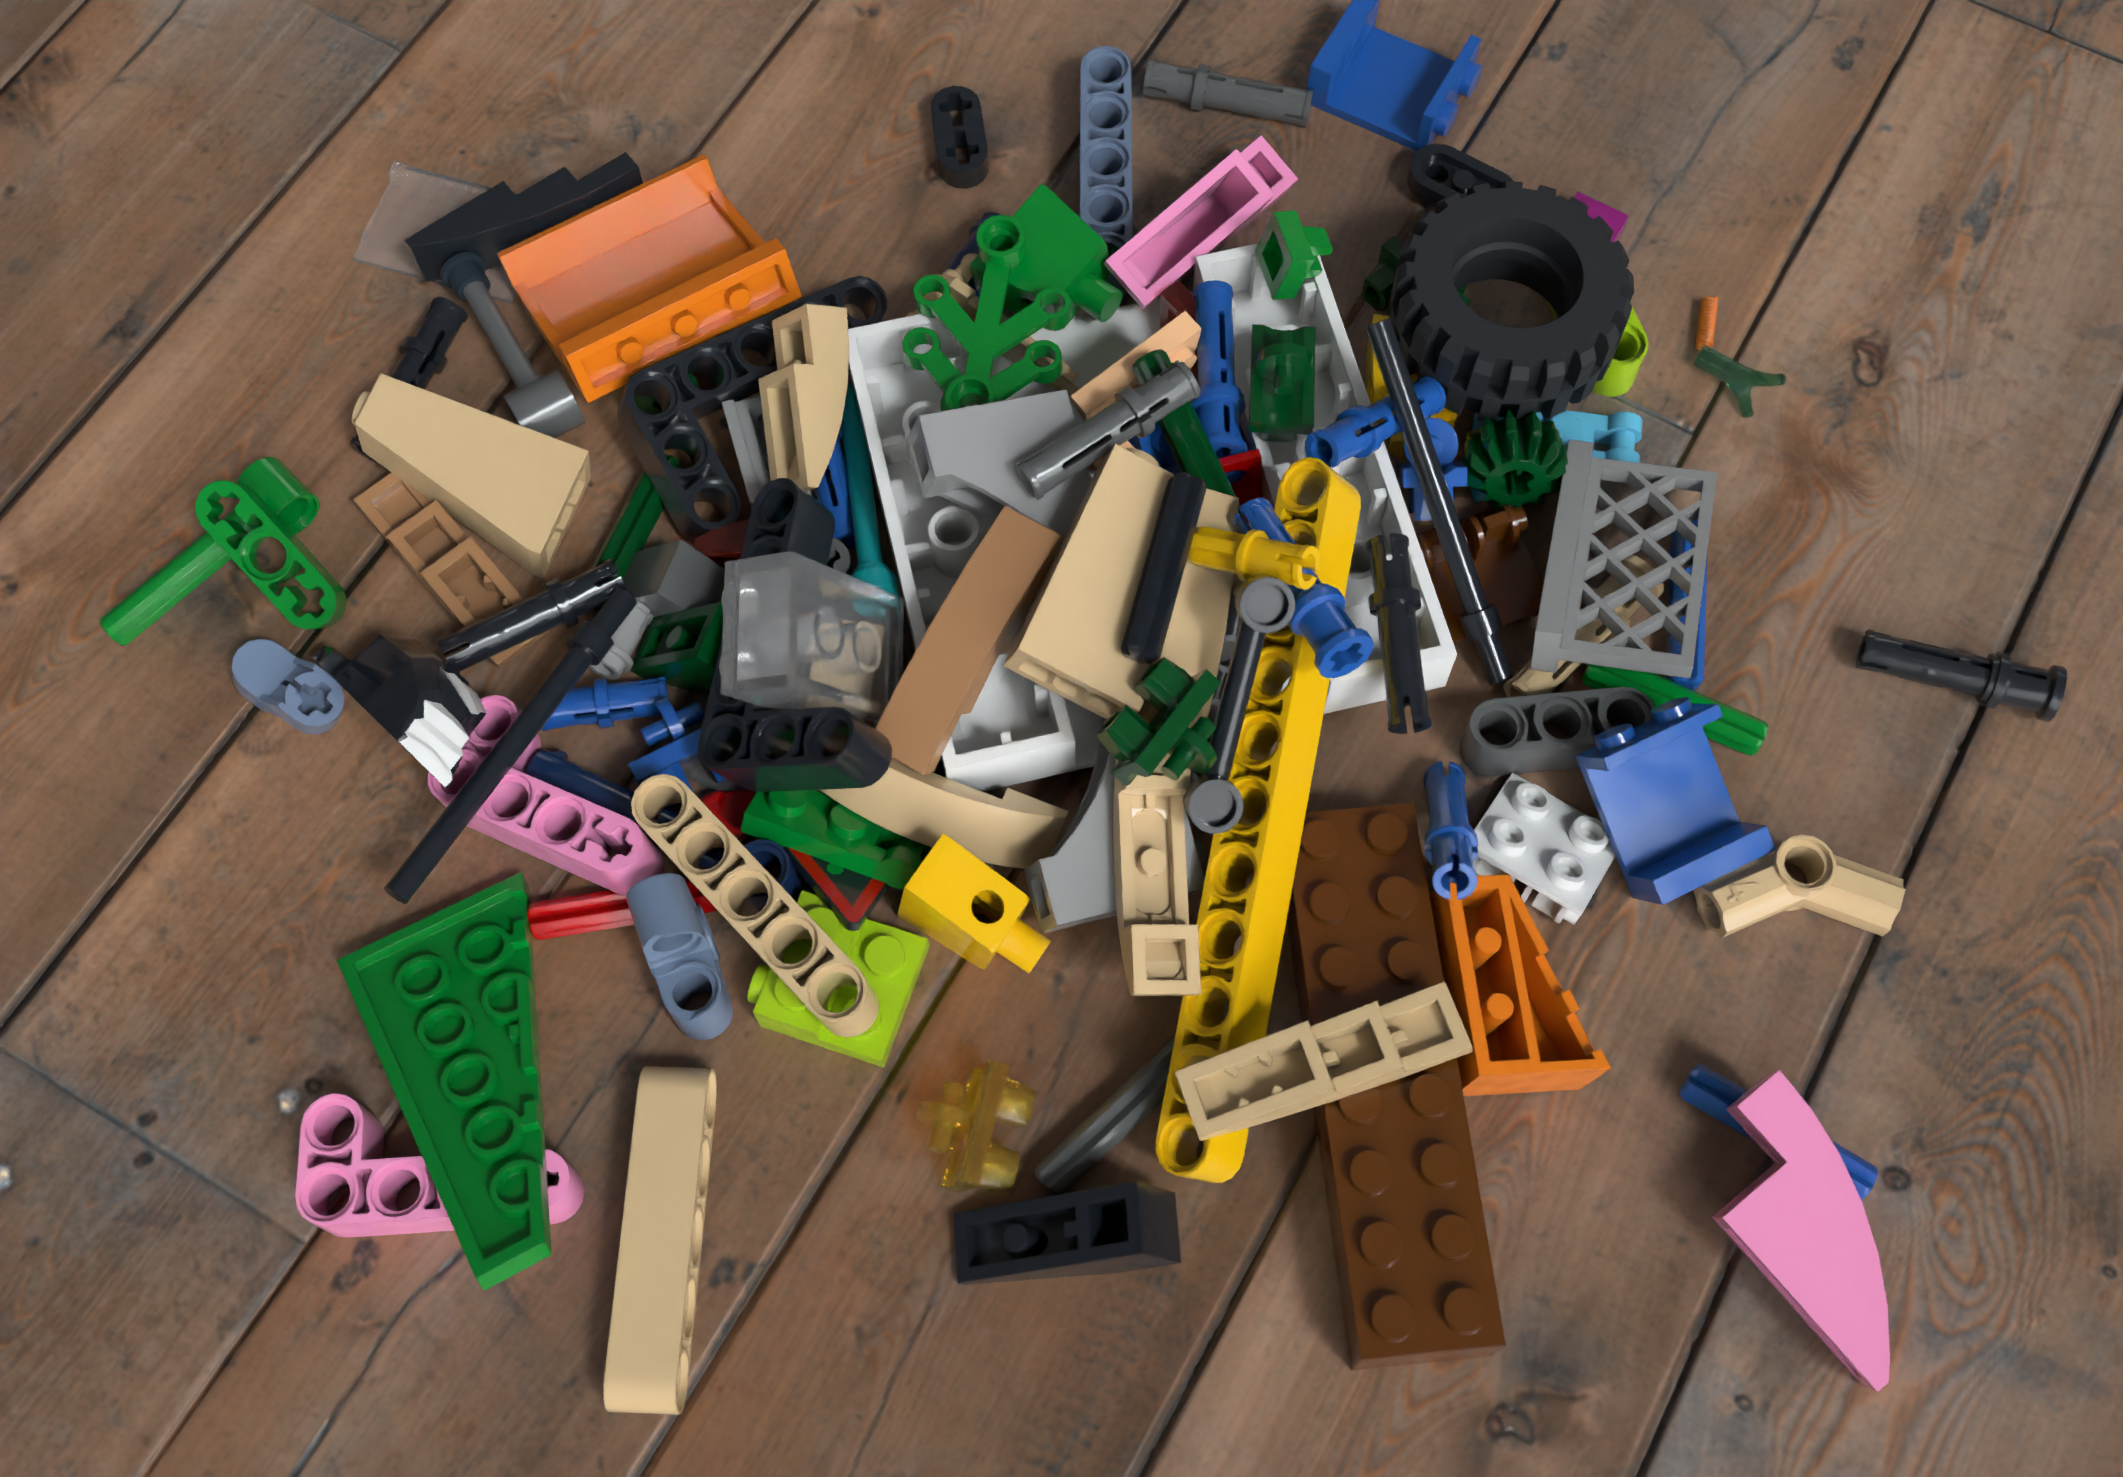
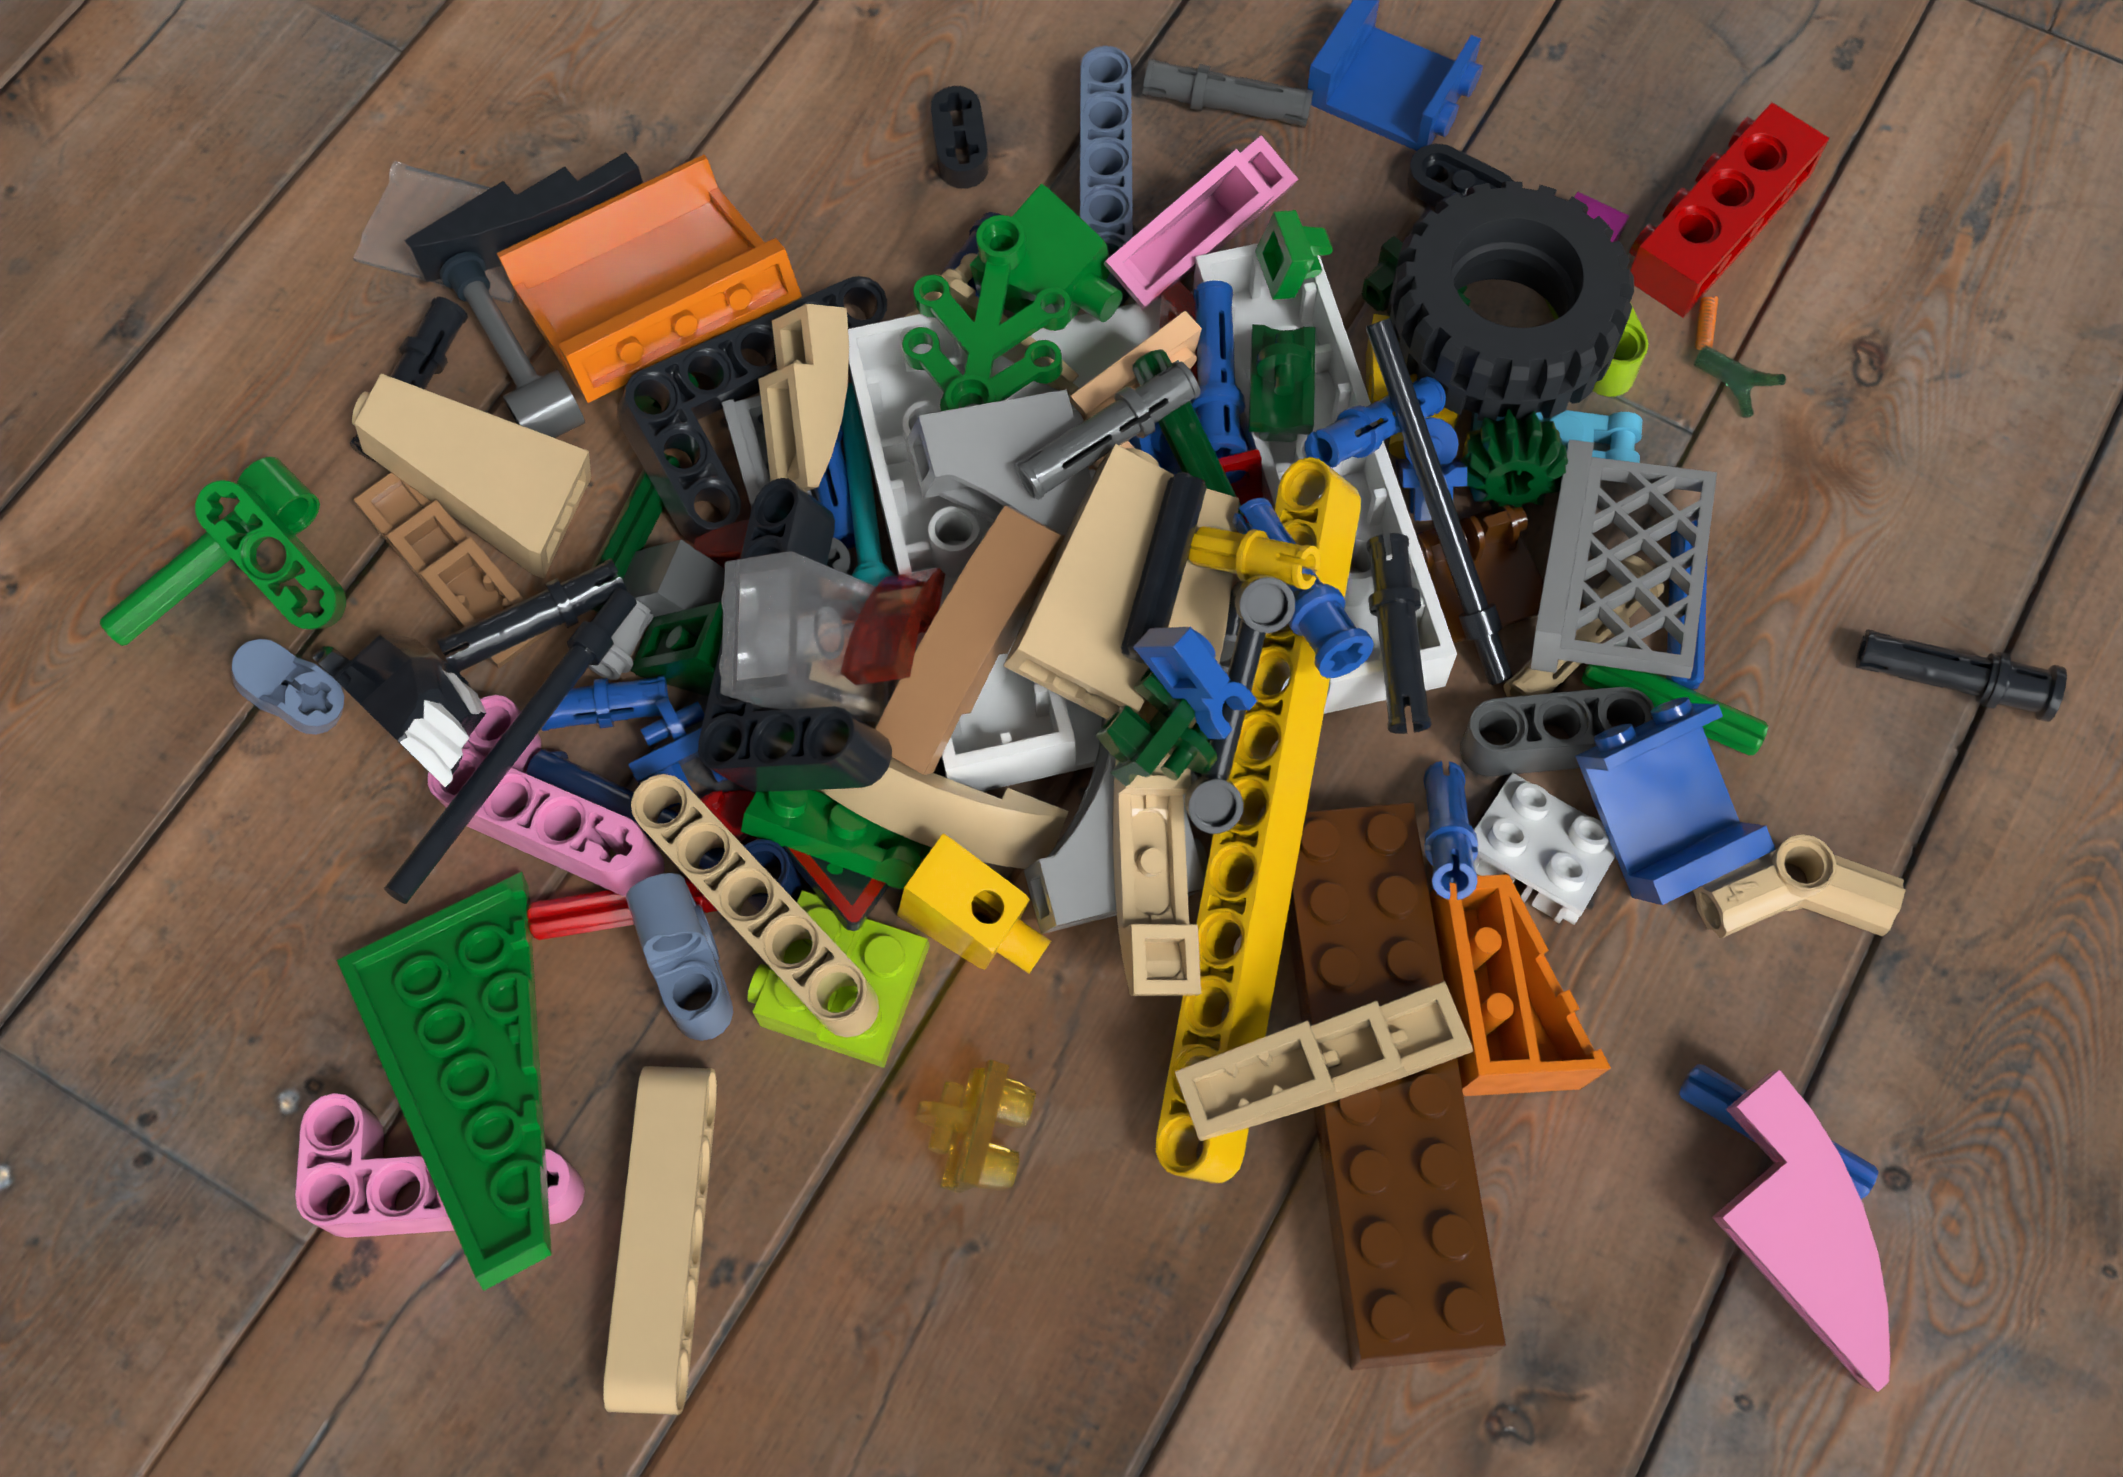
black slope [954,1181,1181,1285] -> none
dark grey axle [1034,1039,1175,1196] -> none
none -> clear red slope [840,568,946,685]
none -> blue plate [1134,627,1257,739]
none -> red brick [1629,102,1830,318]

